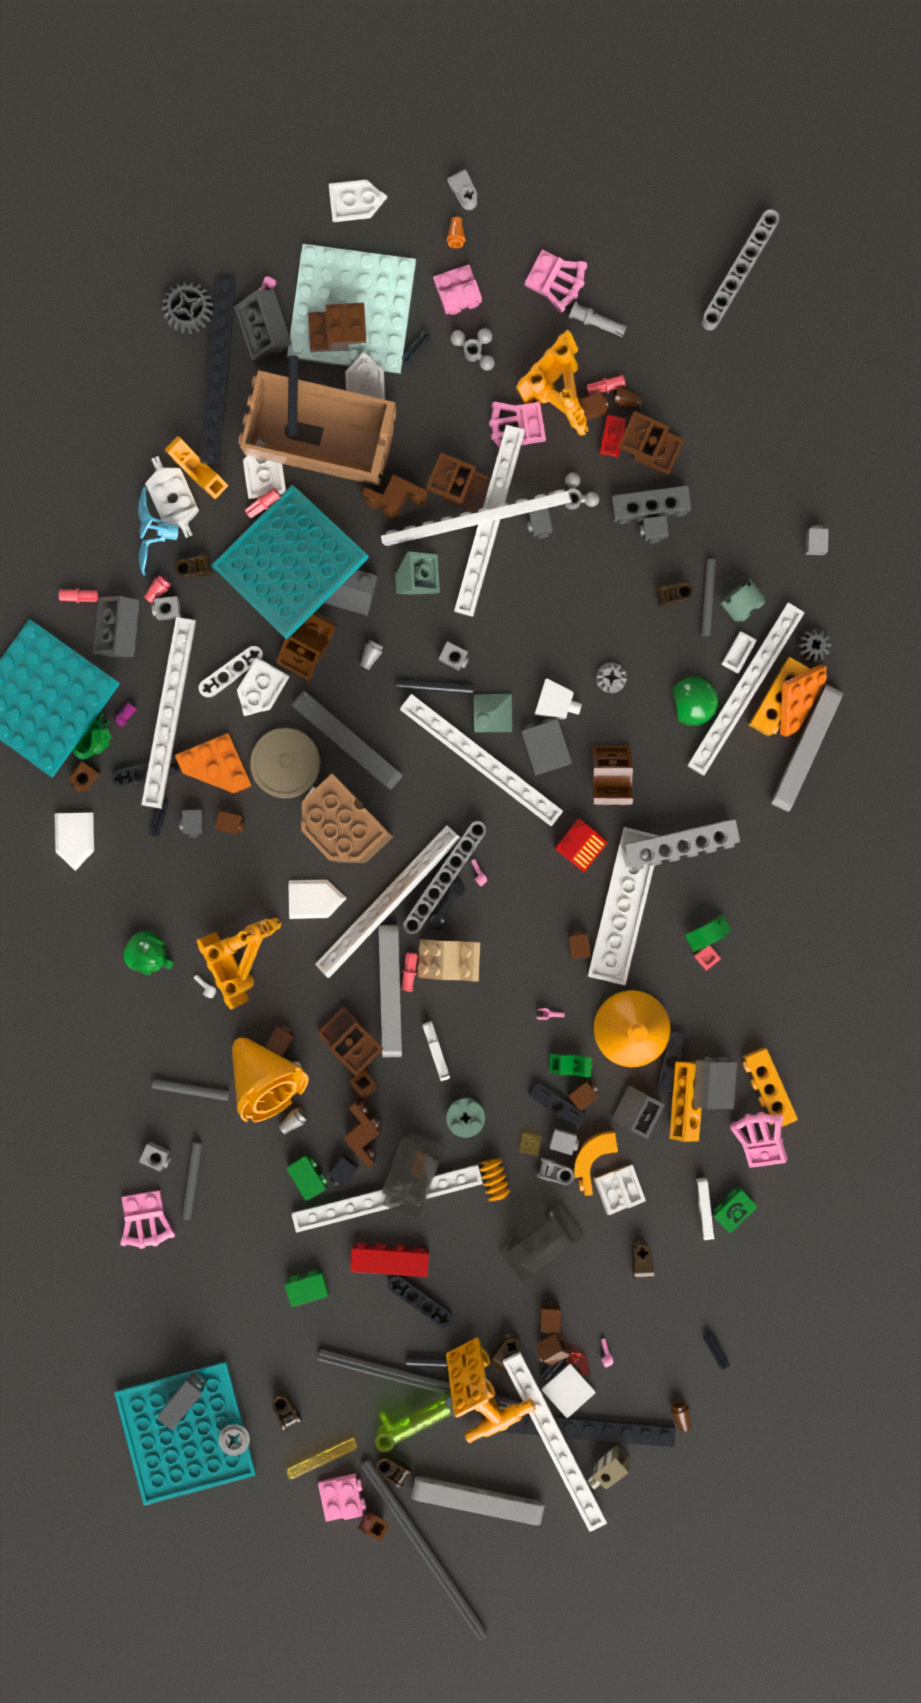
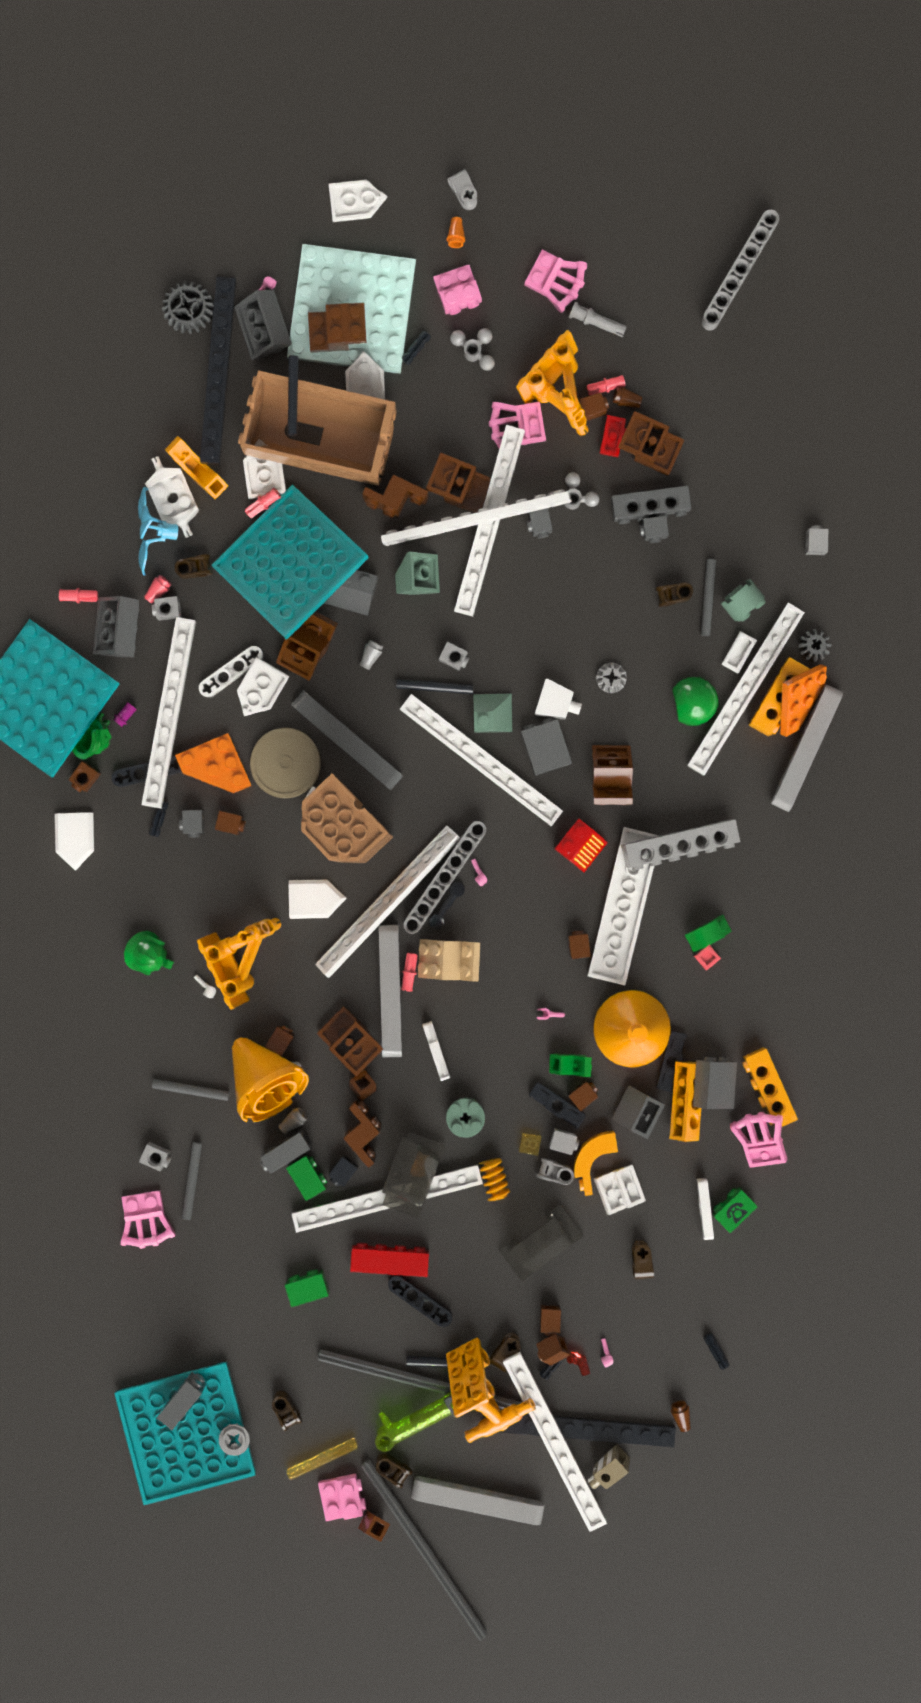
white tile [541,1362,596,1418] -> none
none -> dark grey brick [260,1128,313,1174]

